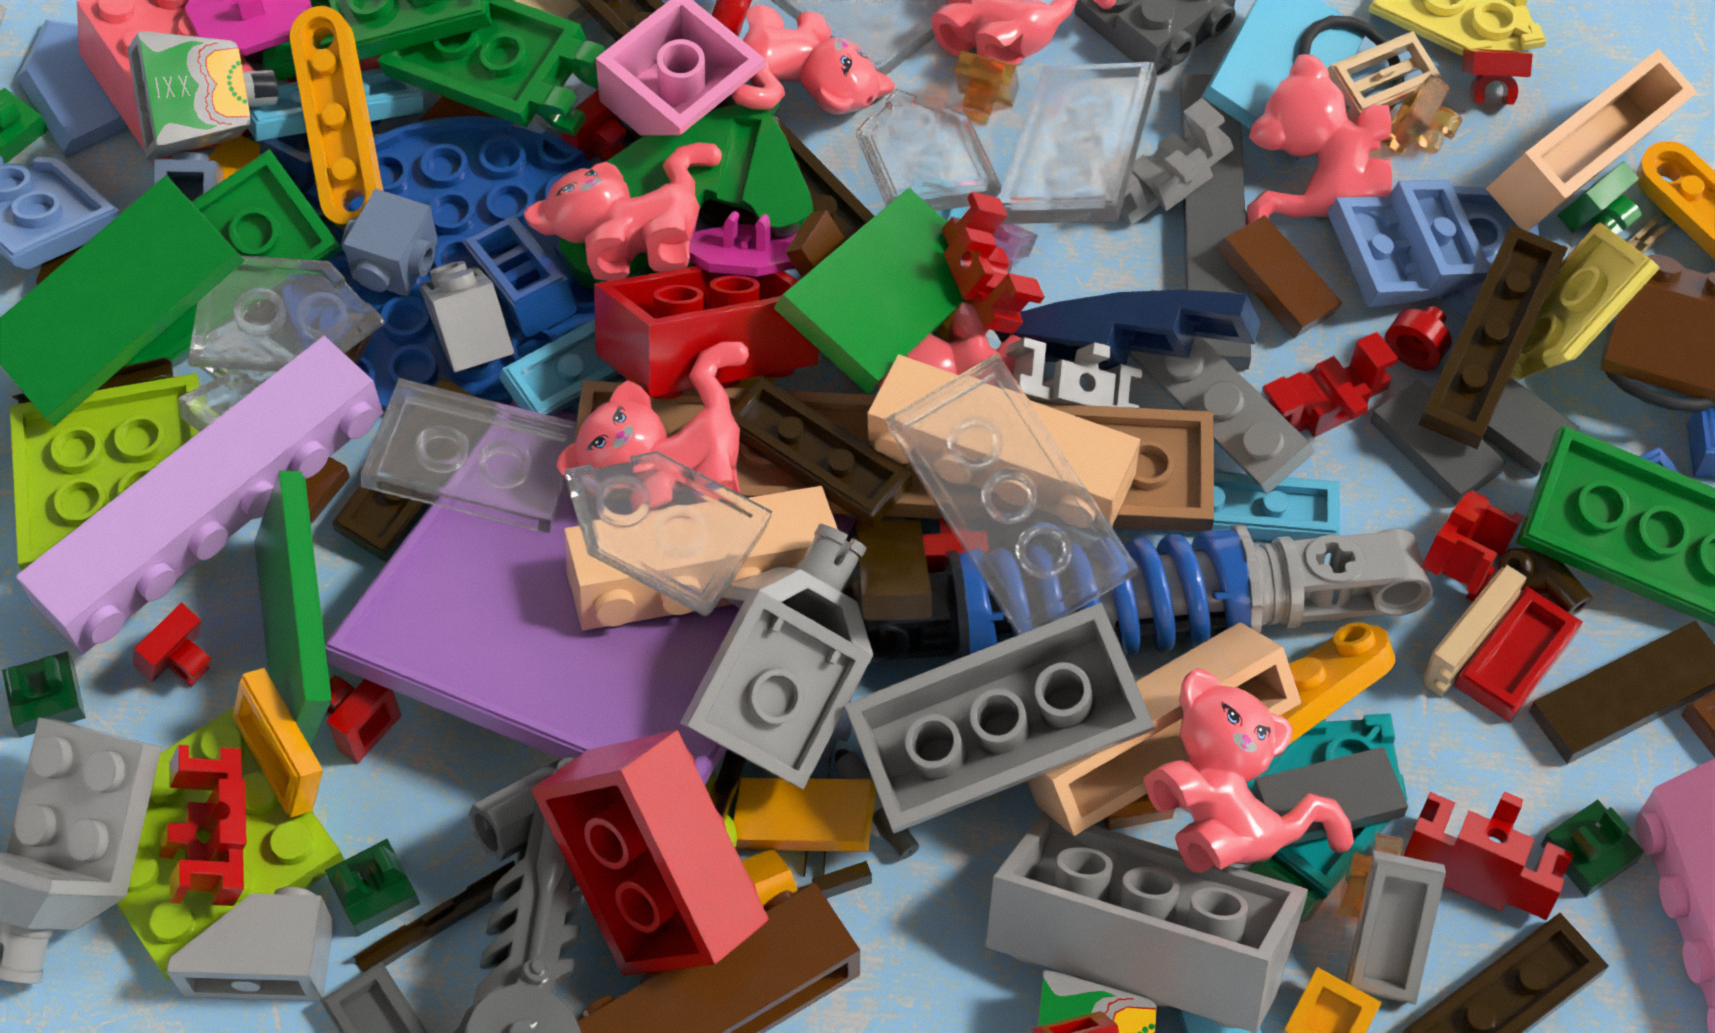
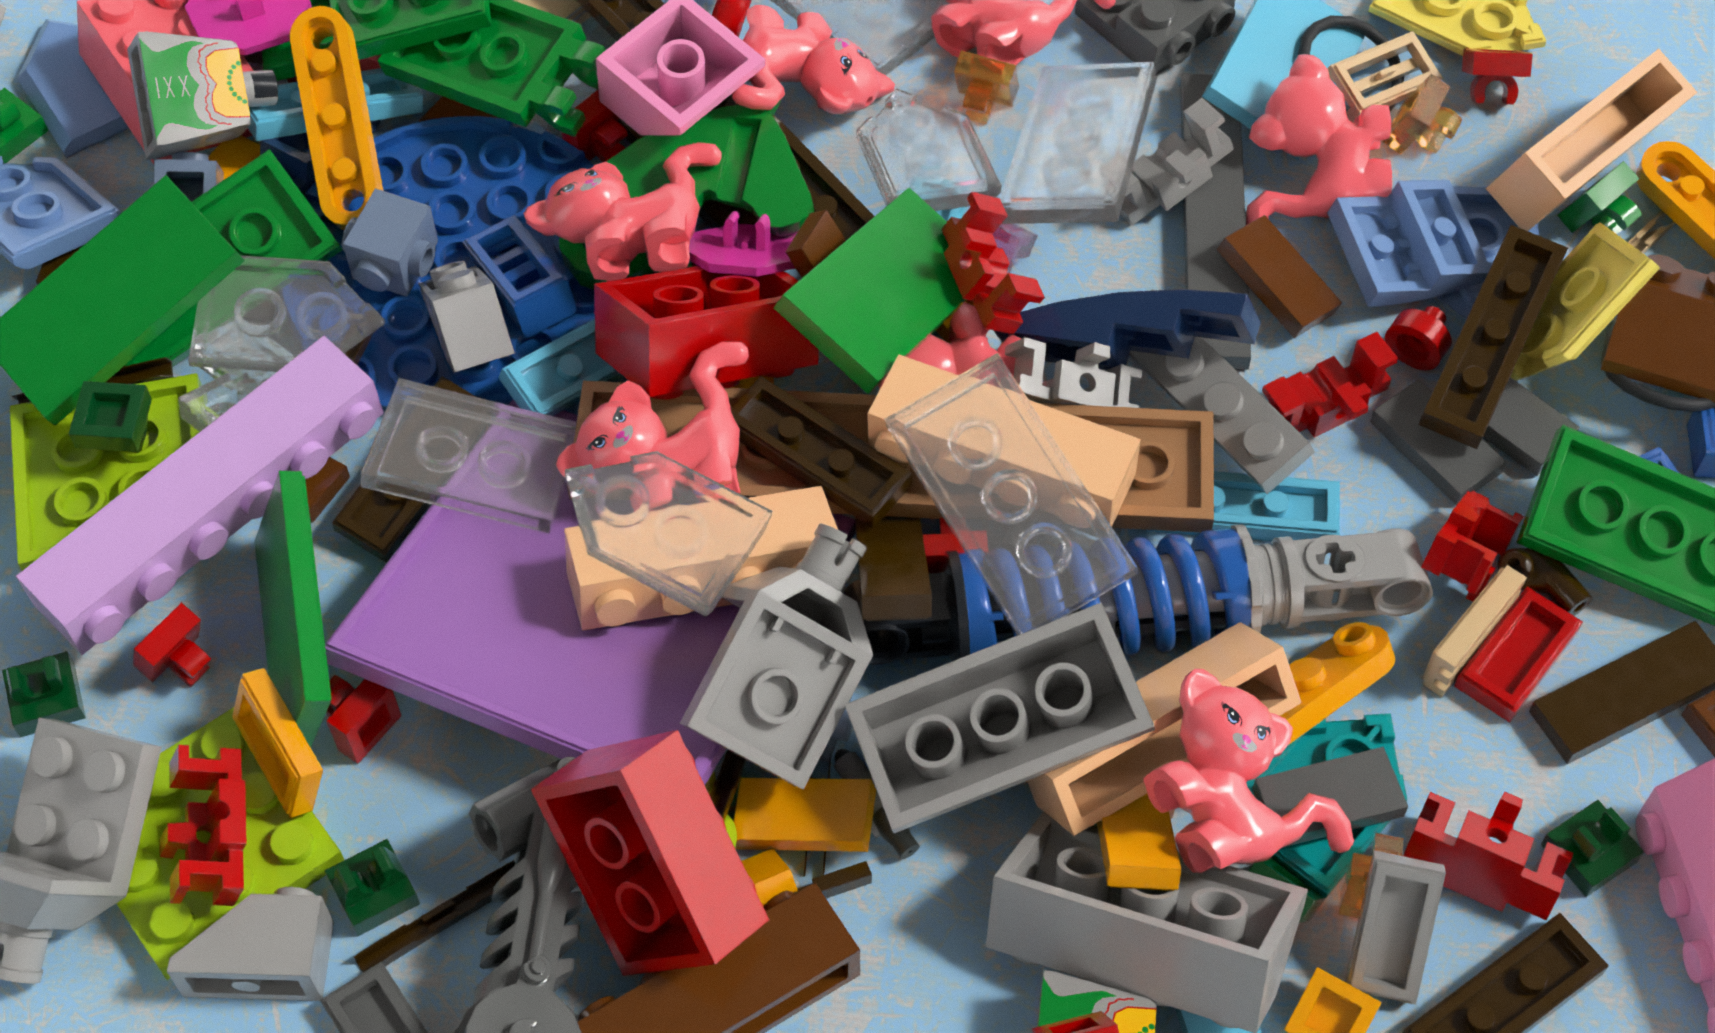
none -> dark green tile [68,381,152,452]
none -> light orange tile [1097,793,1181,891]

